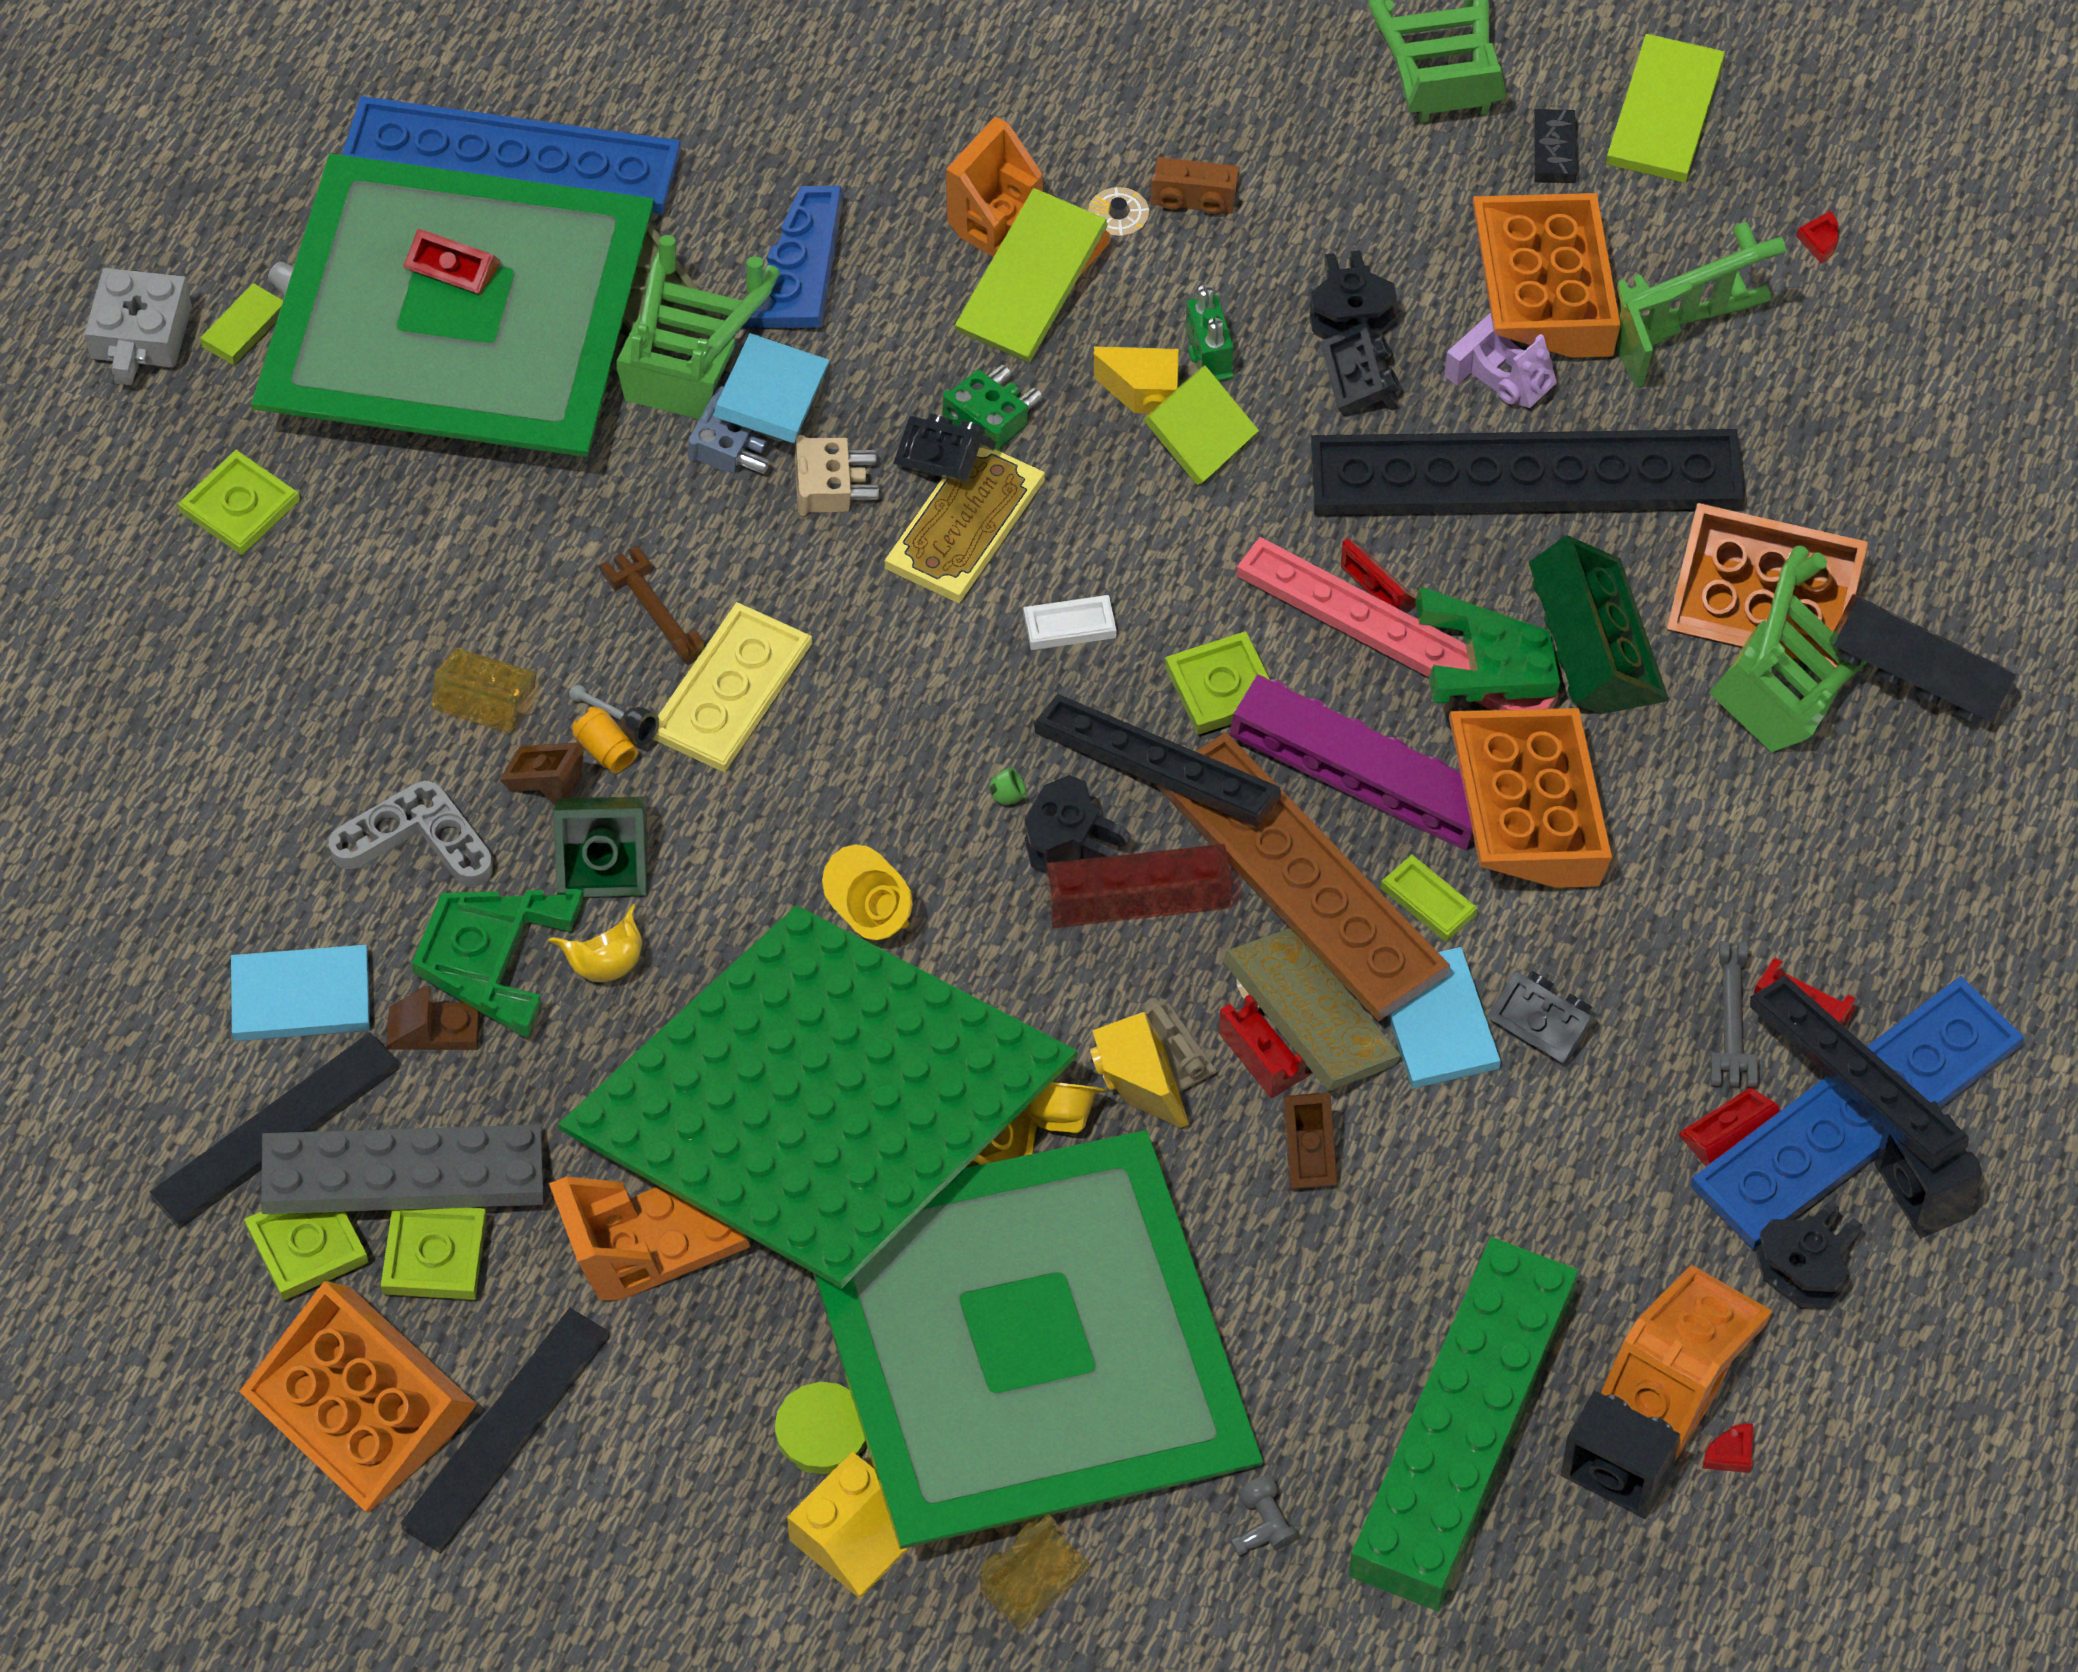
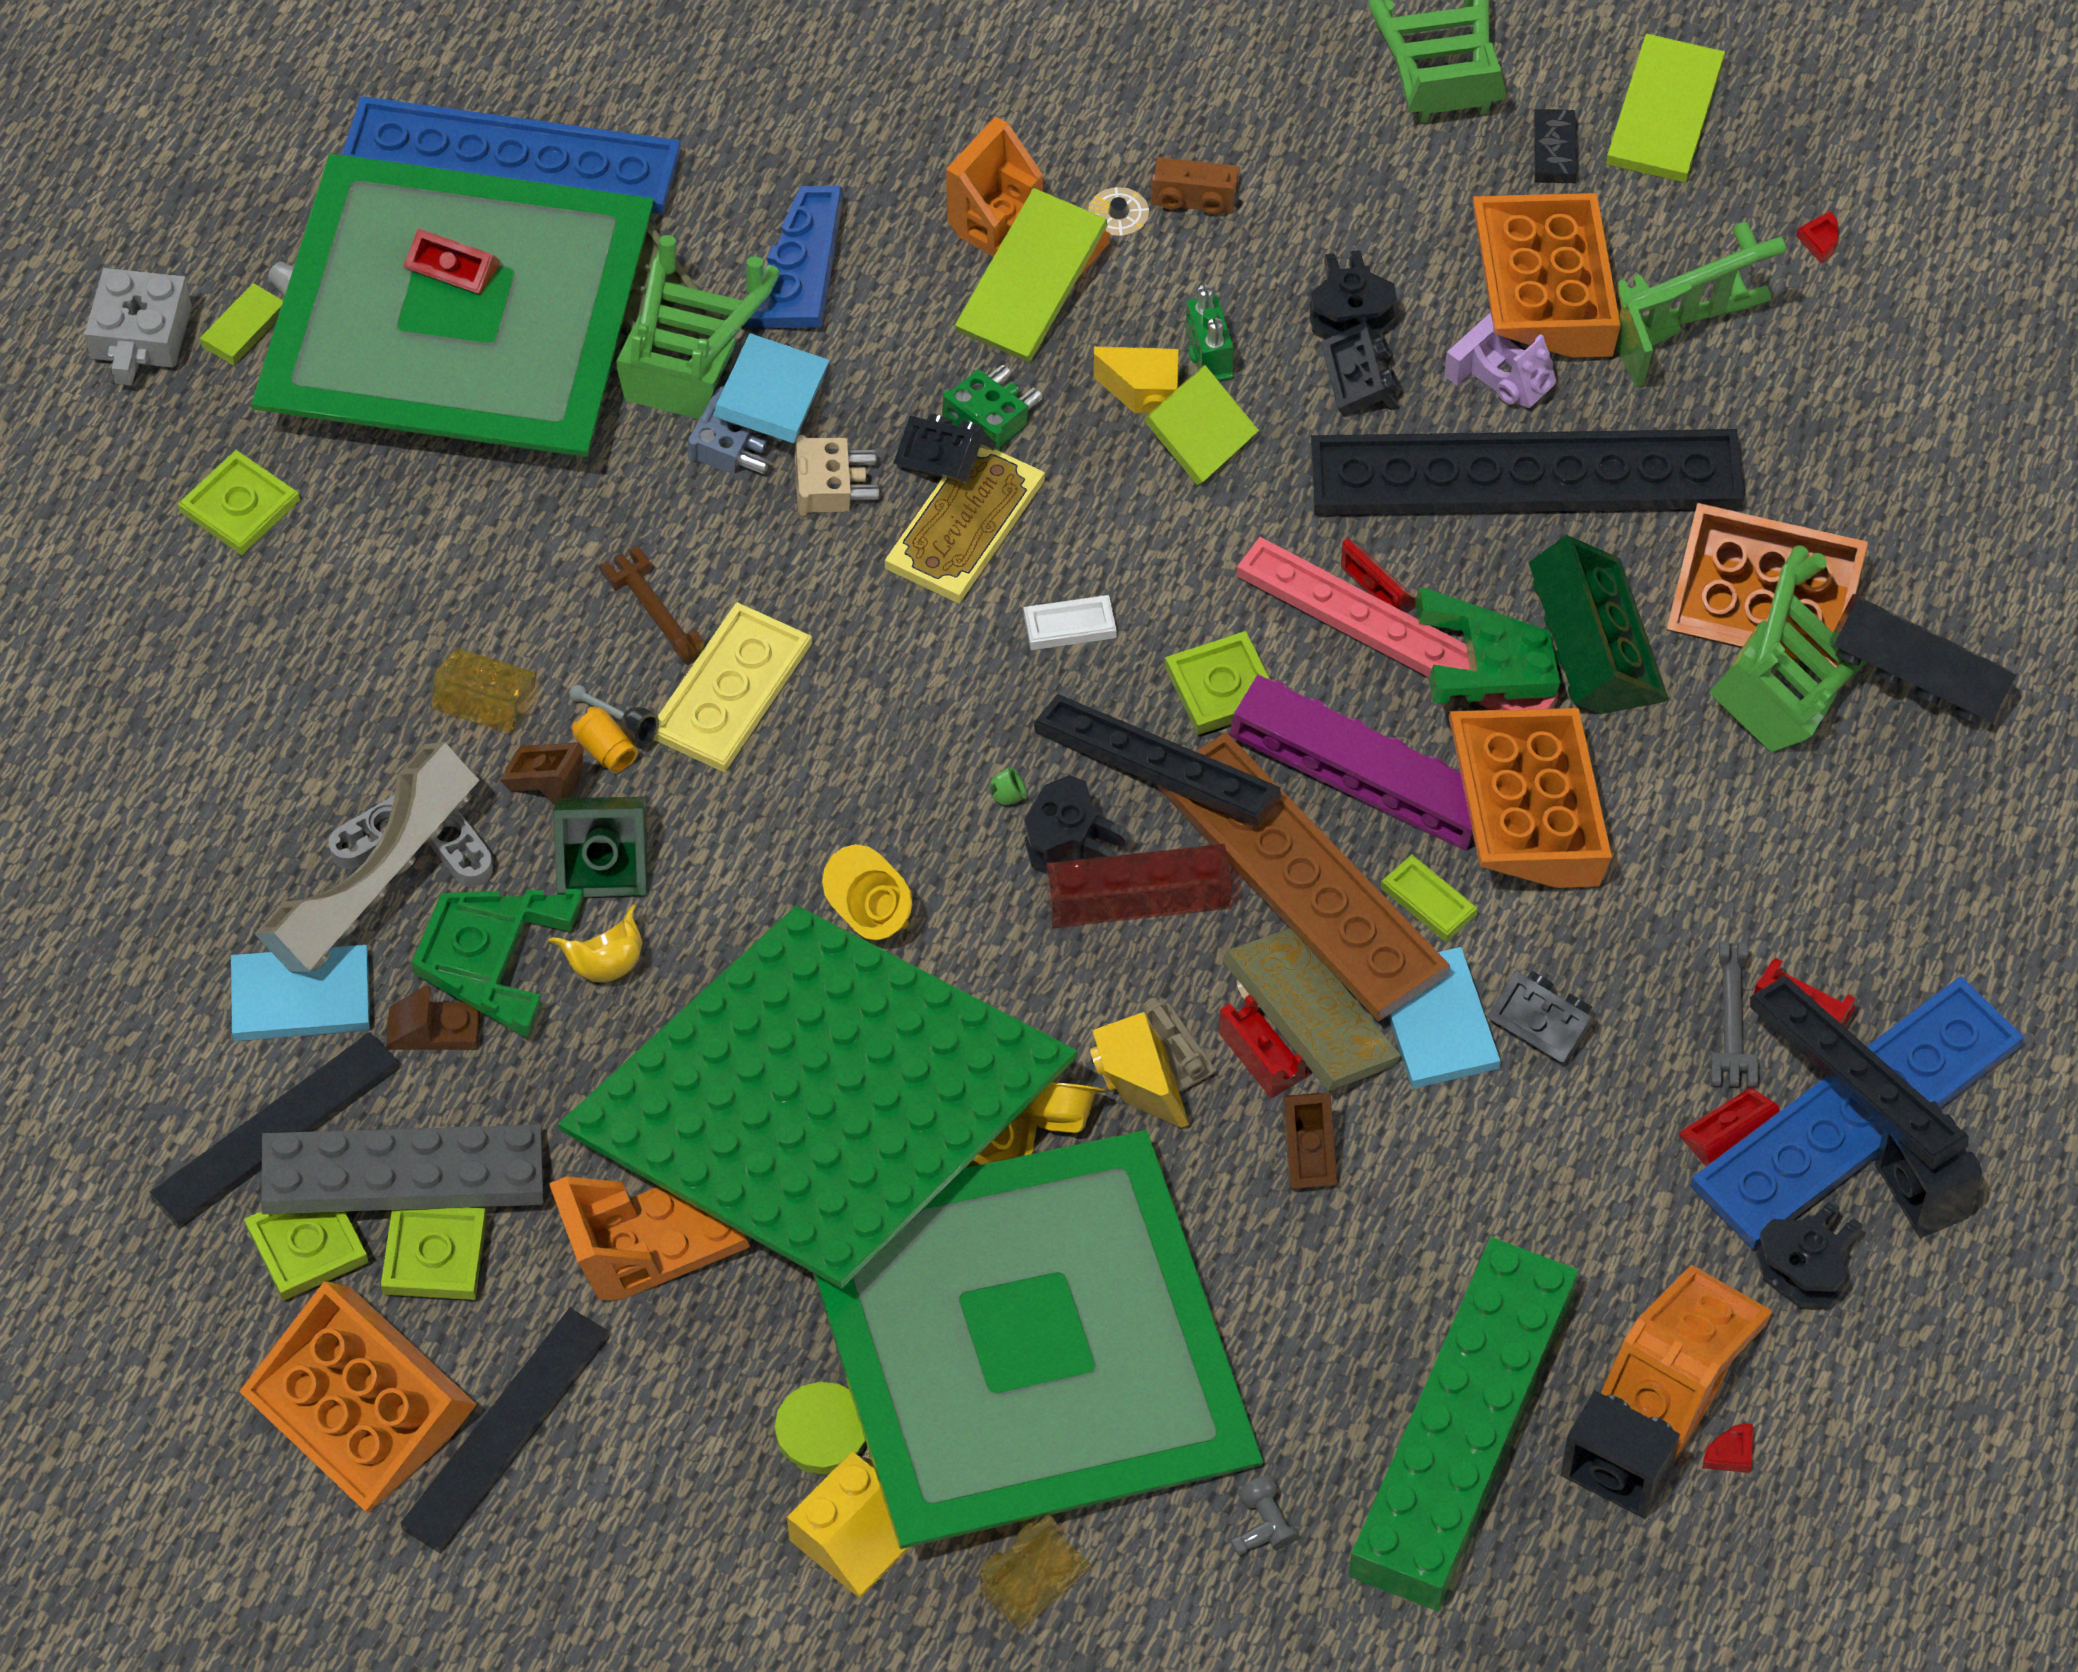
none -> arch [254,742,479,972]

